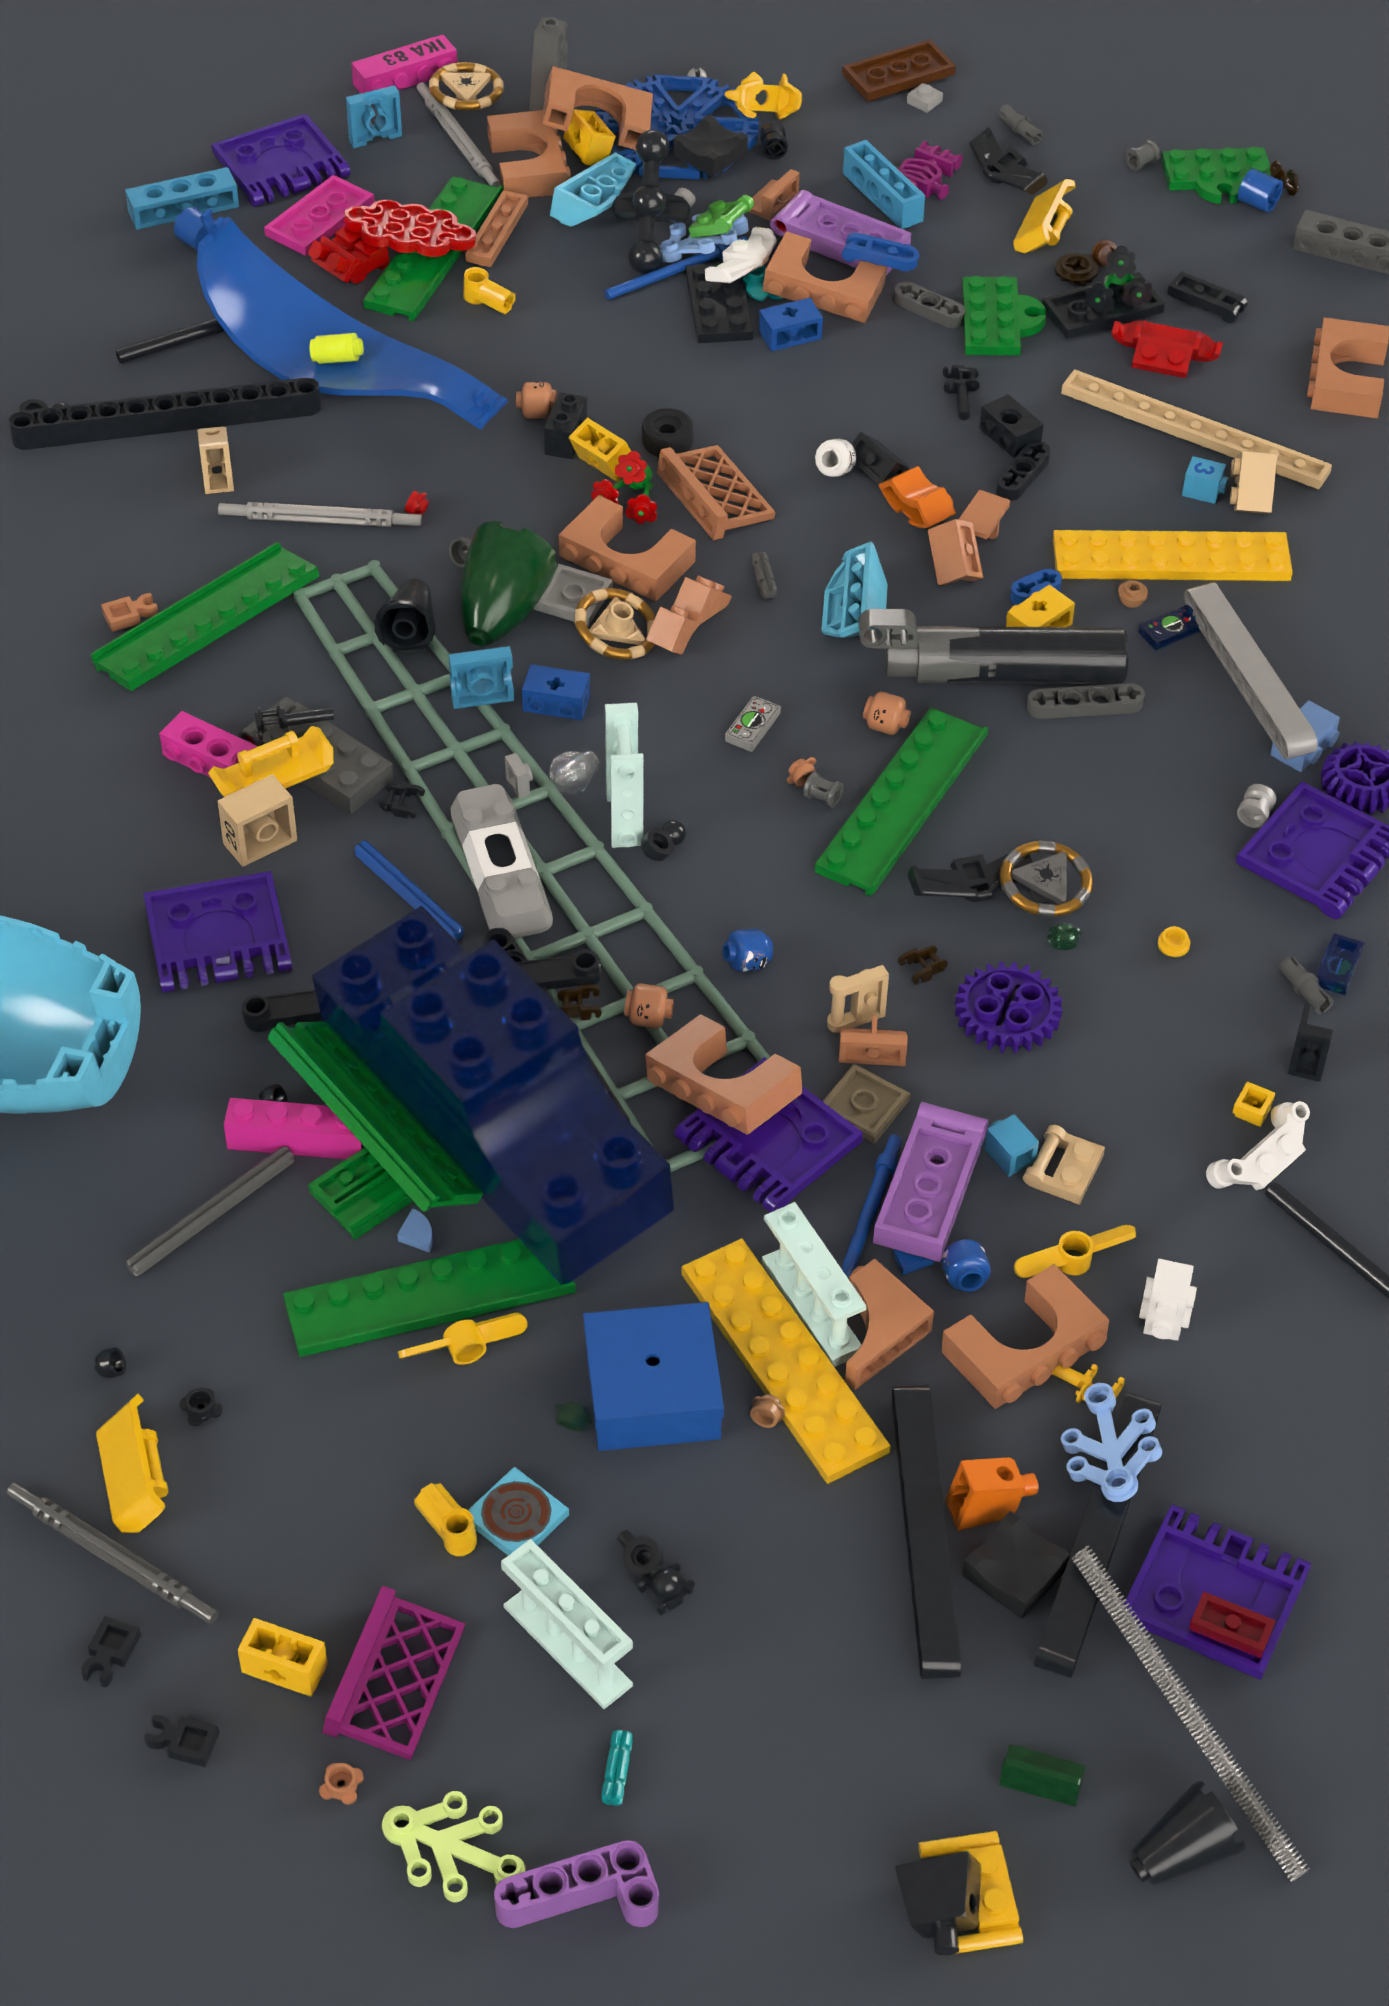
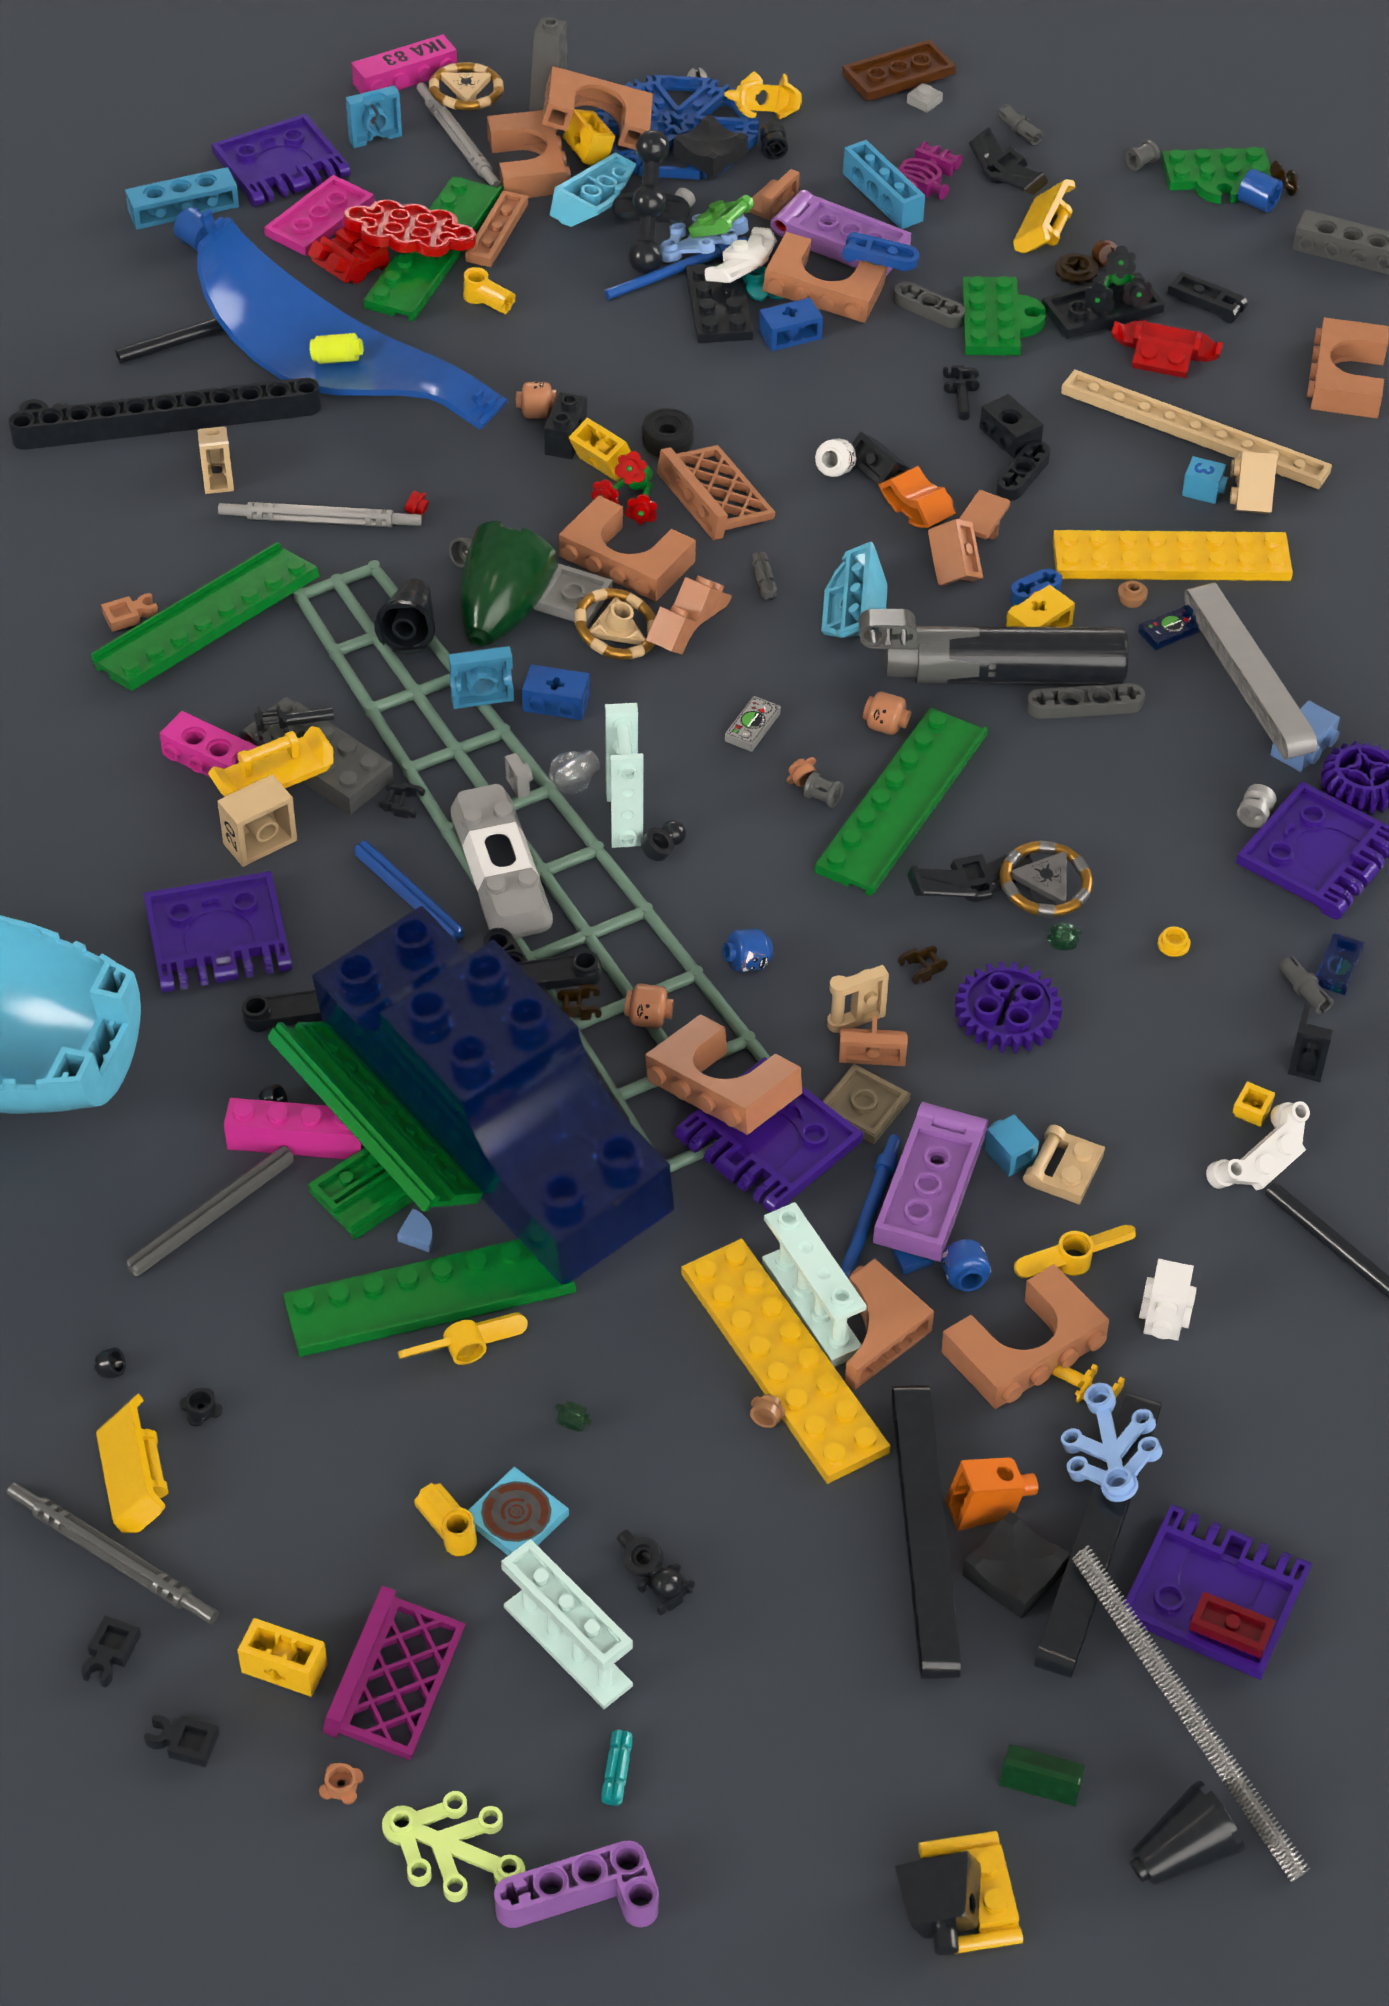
blue container [583,1302,724,1451] -> none

